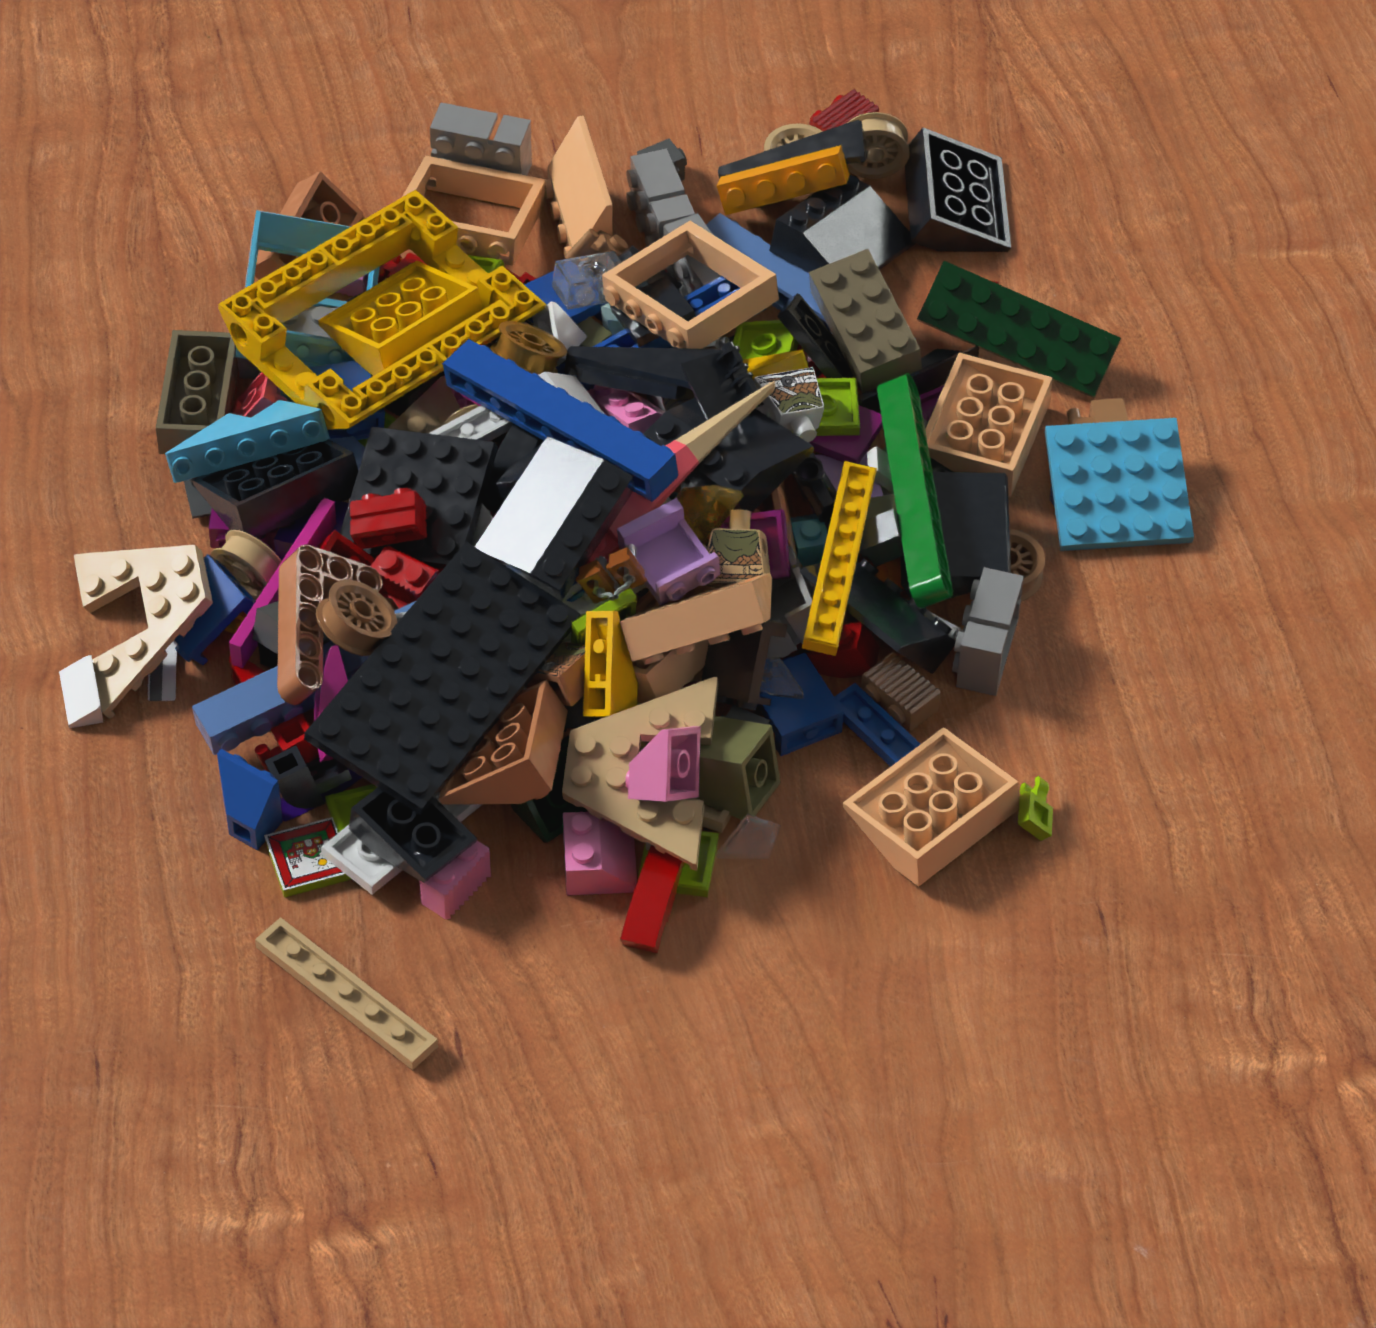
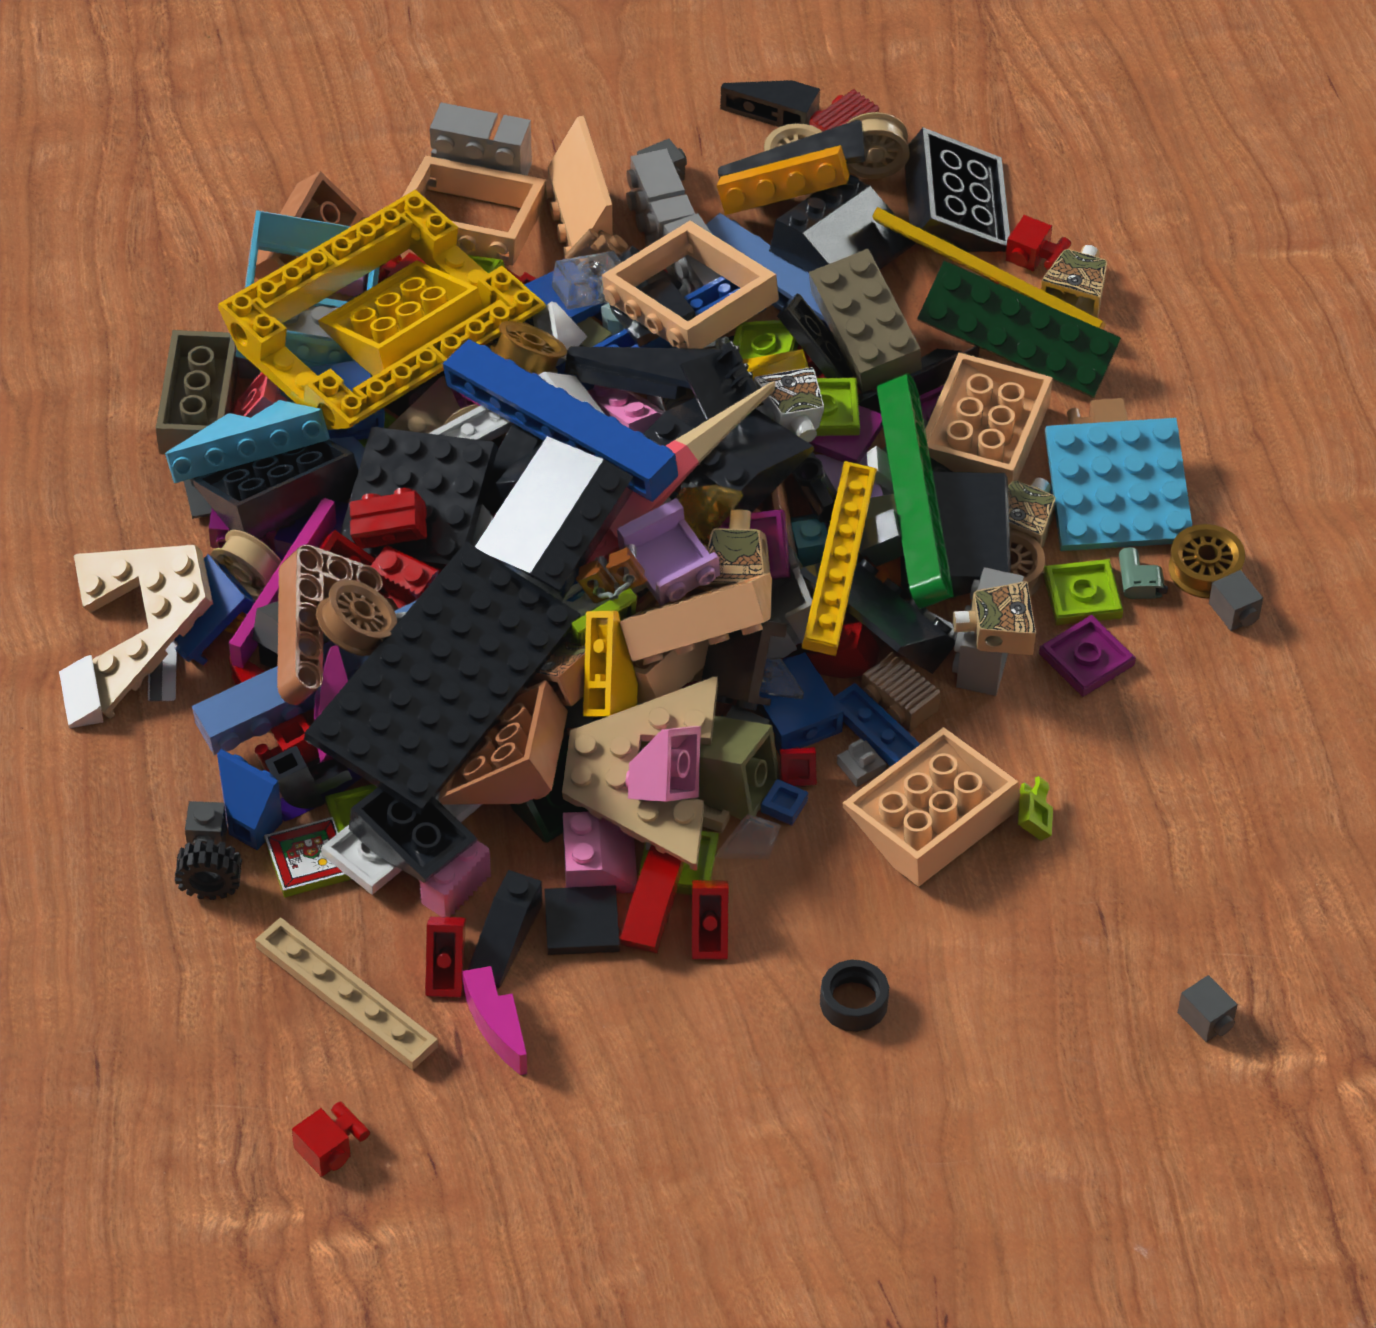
none -> black tyre [175,840,242,900]
none -> dark grey brick [185,801,228,845]
none -> red brick [292,1101,370,1177]
none -> red slope [425,917,466,997]
none -> dark pink slope [463,966,527,1075]
none -> black slope [468,870,542,988]
none -> black tile [544,885,620,955]
none -> red slope [692,880,729,959]
none -> black slope [720,80,820,127]
none -> blue plate [761,779,808,825]
none -> red tile [780,747,817,786]
none -> black tyre [820,959,890,1032]
none -> light grey tile [837,739,886,787]
none -> yellow tile [872,207,1106,330]
none -> torso [953,581,1036,655]
none -> red brick [1005,215,1071,271]
none -> torso [1008,477,1056,548]
none -> magenta tile [1039,615,1136,697]
none -> torso [1041,245,1107,318]
none -> lime tile [1043,559,1123,625]
none -> sand green piece [1119,547,1168,599]
none -> pearl gold wheel [1169,524,1245,598]
none -> dark grey brick [1177,975,1238,1042]
none -> dark grey brick [1209,570,1263,631]

